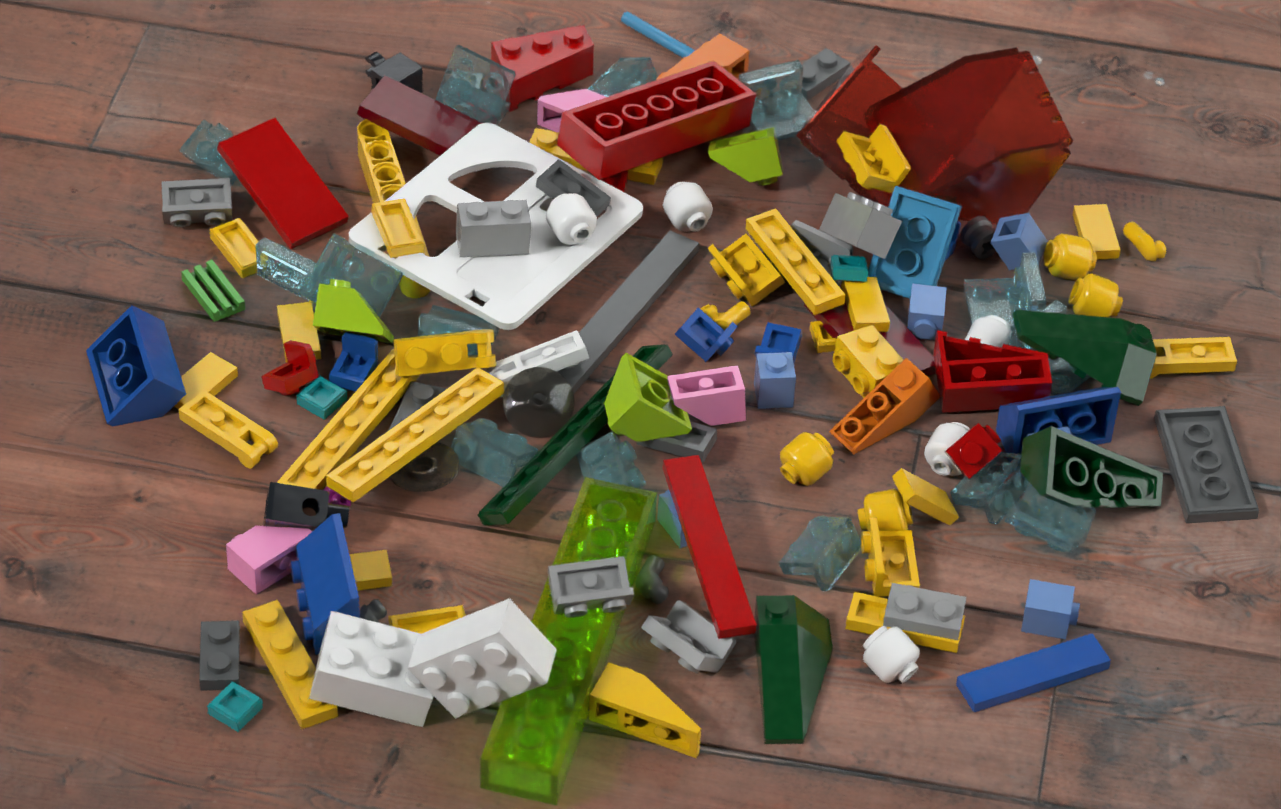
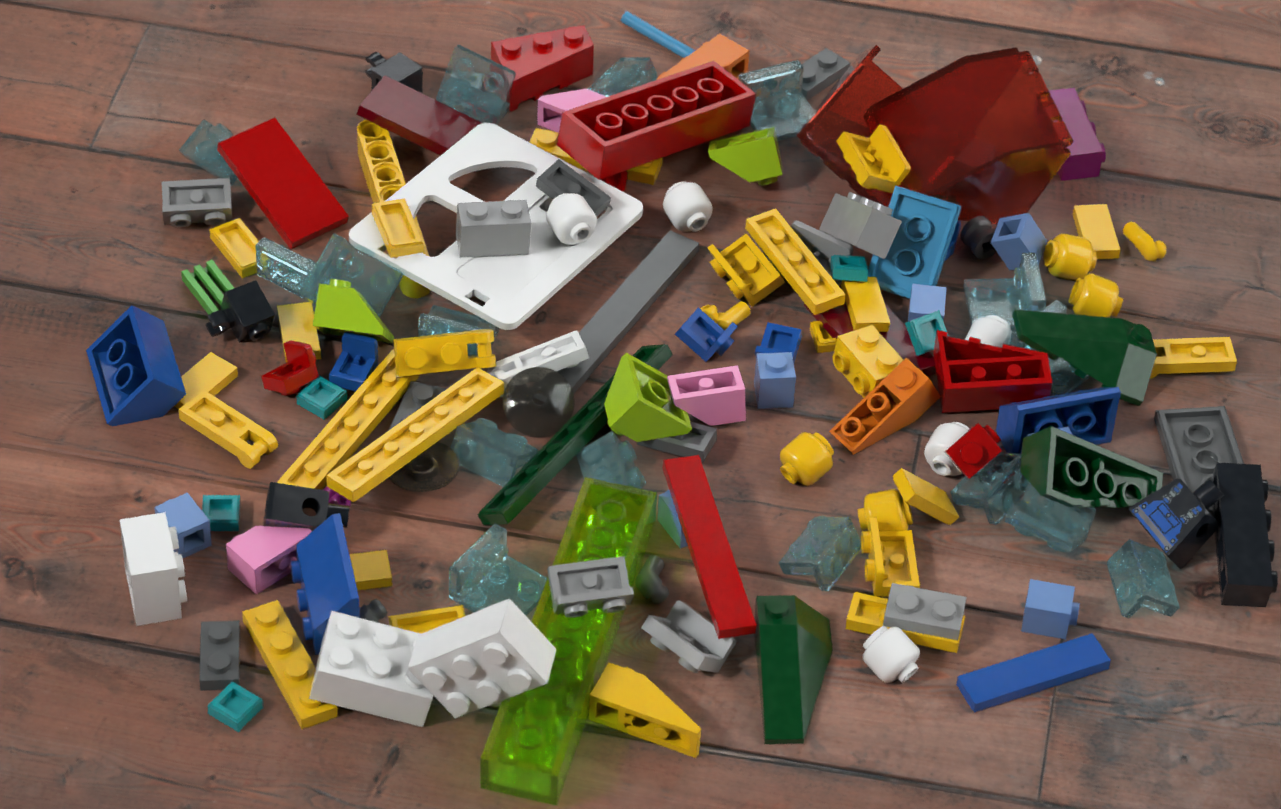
none -> white brick [120,512,187,626]
none -> medium blue brick [155,492,212,558]
none -> teal tile [202,495,241,531]
none -> black brick [205,280,275,343]
none -> clear light blue bracket [449,523,551,616]
none -> teal tile [905,310,949,356]
none -> magenta brick [1033,88,1106,181]
none -> clear light blue bracket [1107,539,1180,618]
none -> torso [1129,478,1224,570]
none -> black brick [1212,462,1278,607]

